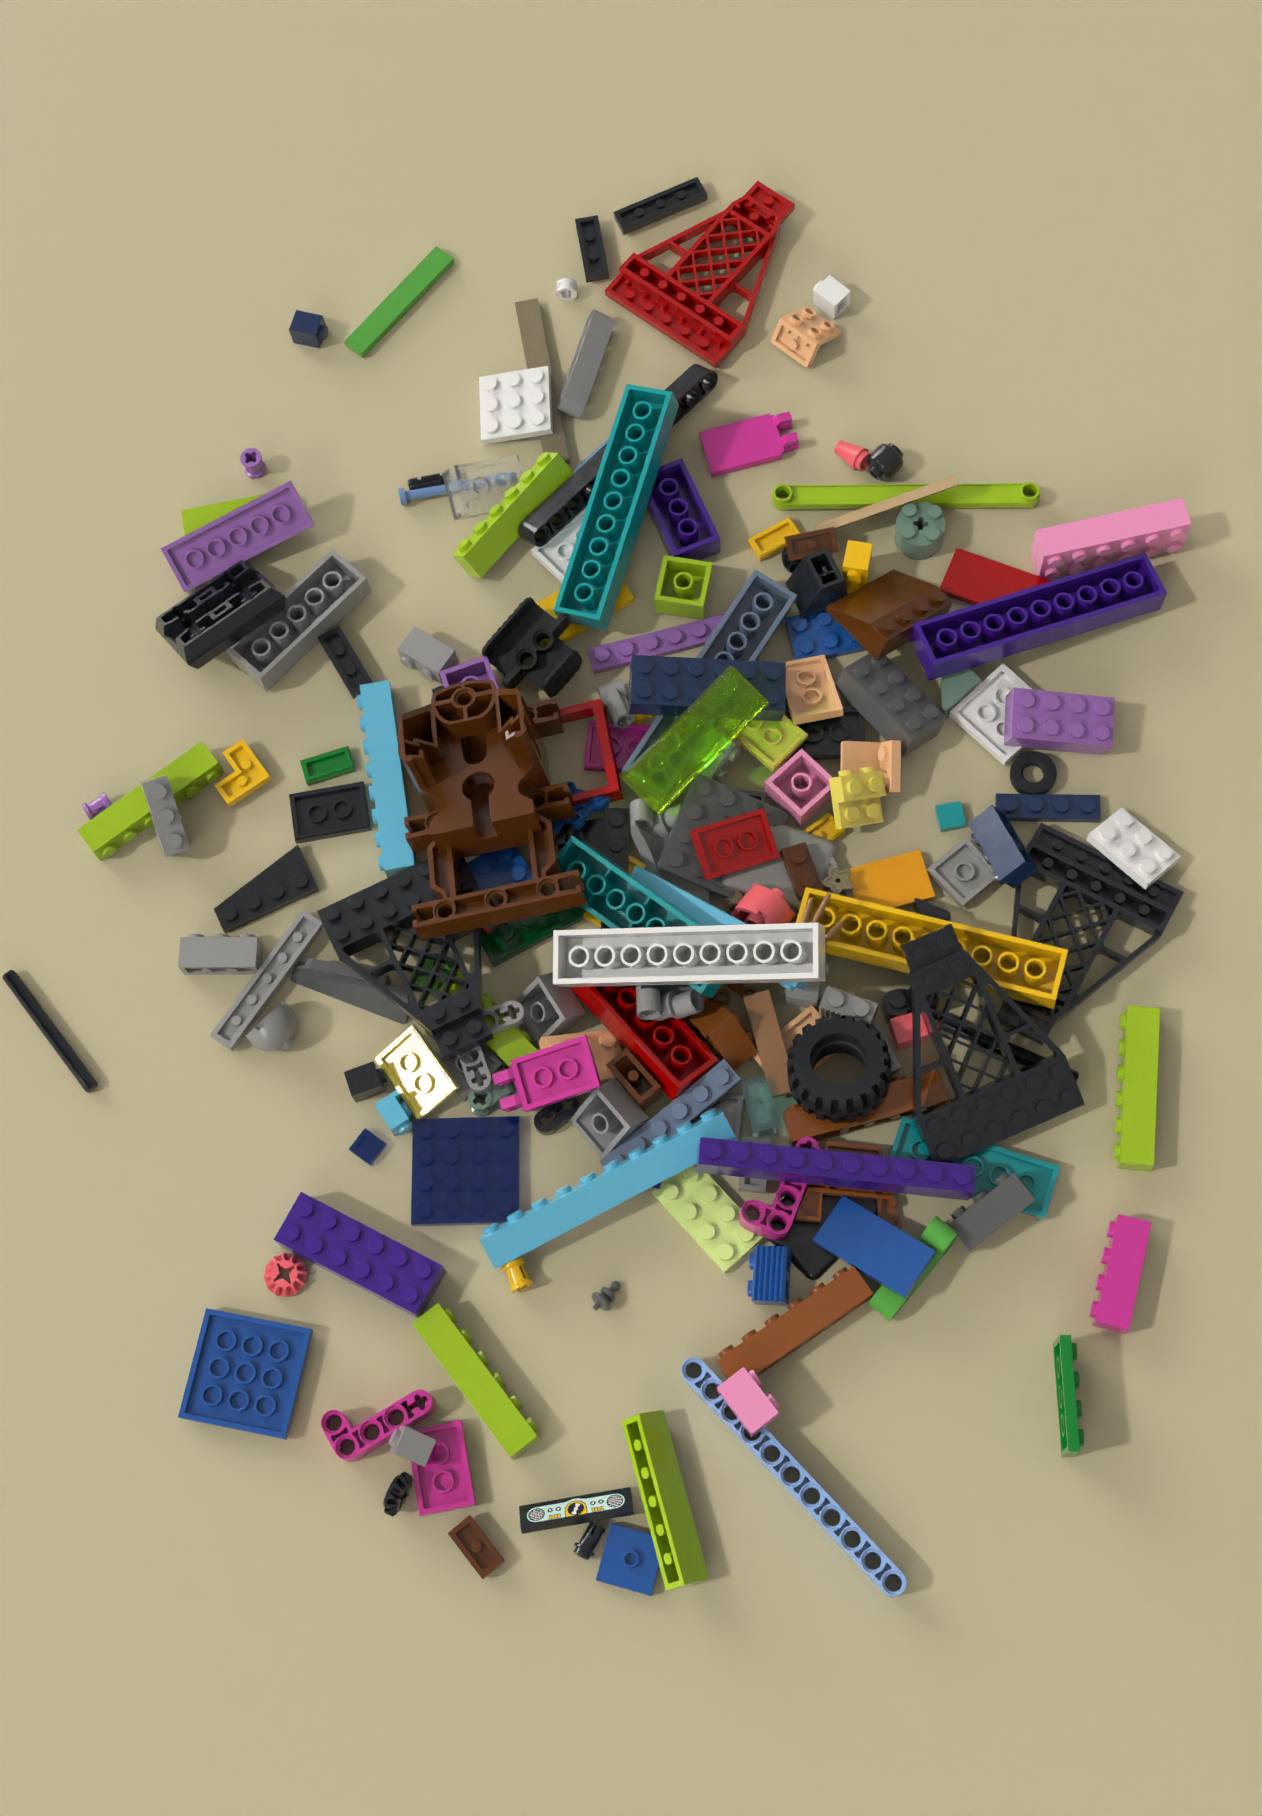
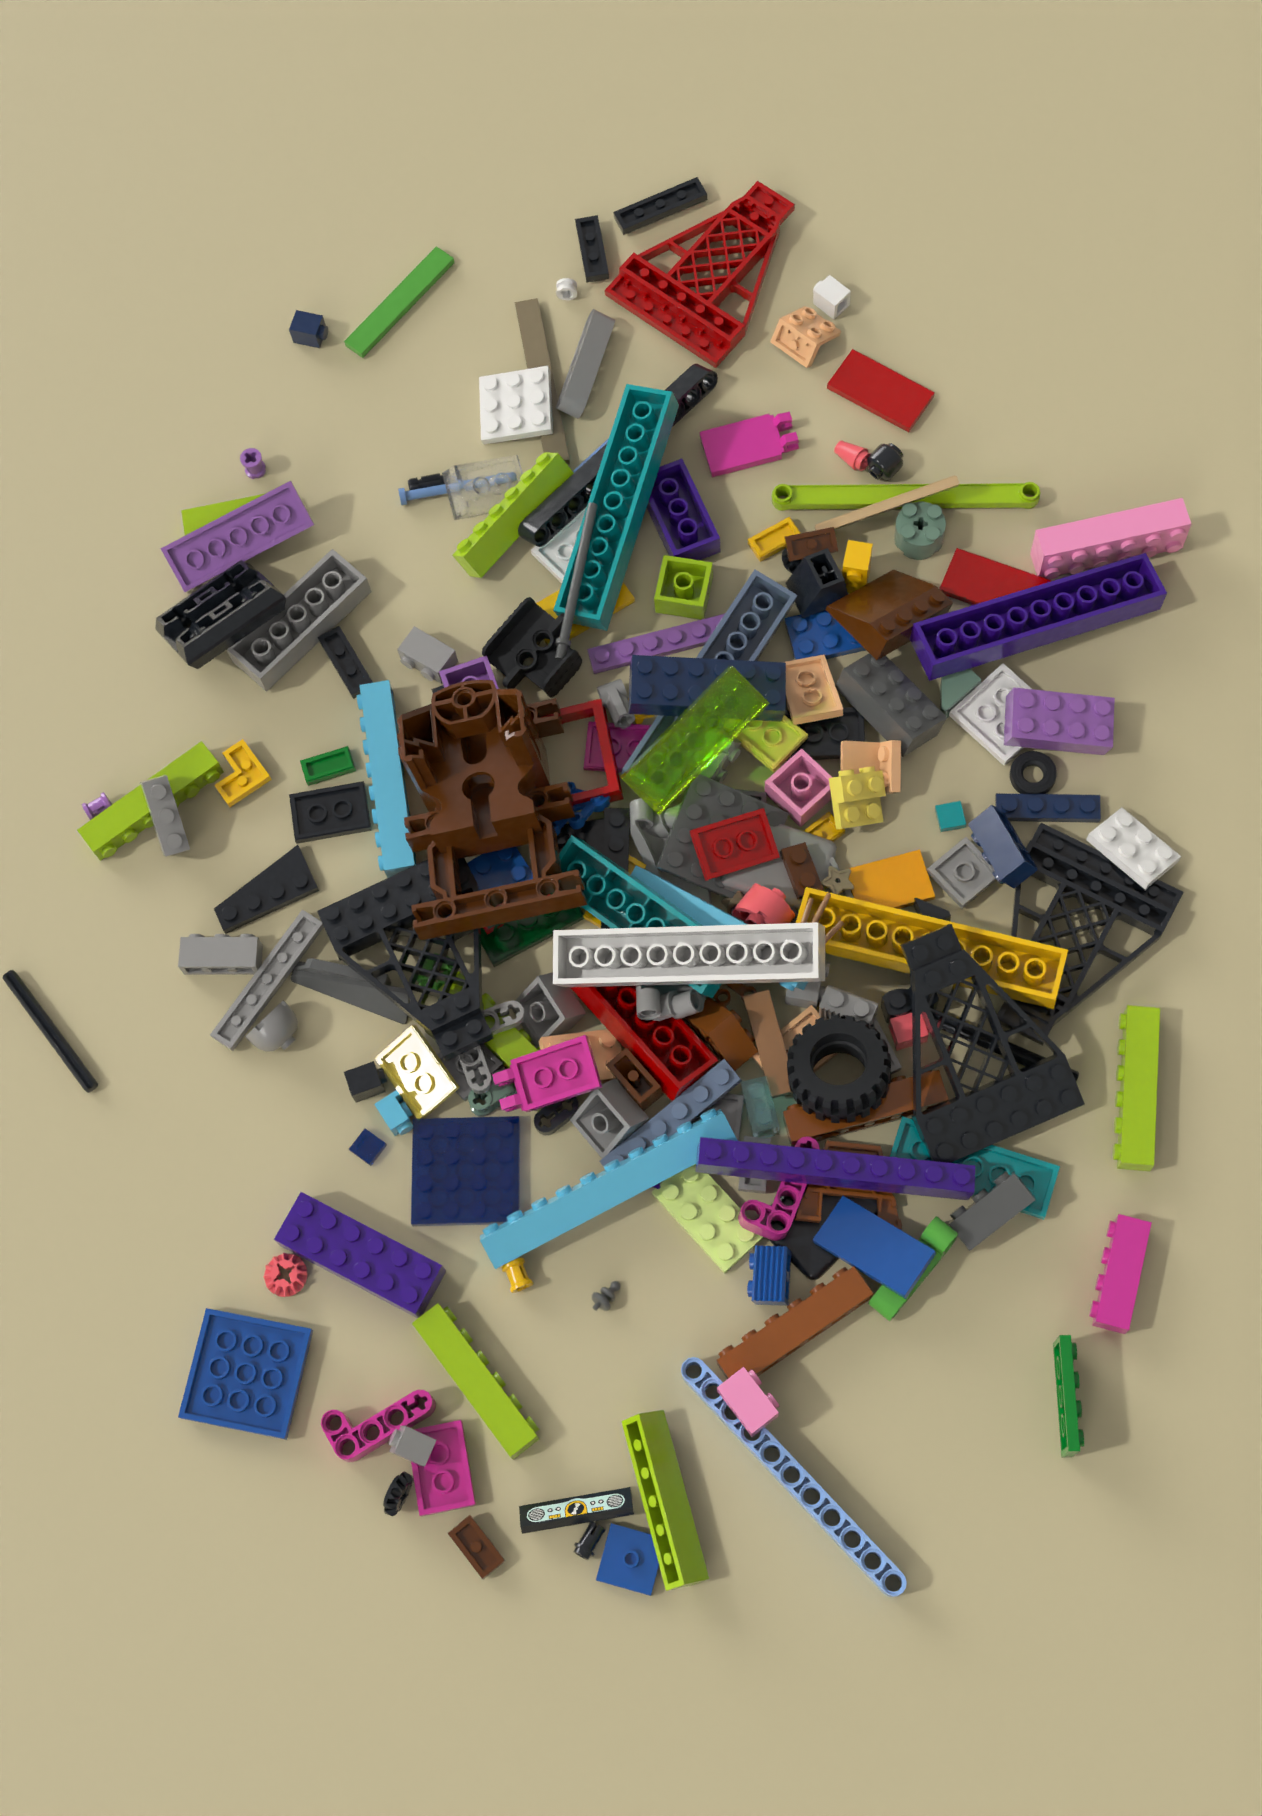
none -> dark grey bar [555,503,598,661]
none -> red tile [827,349,935,433]

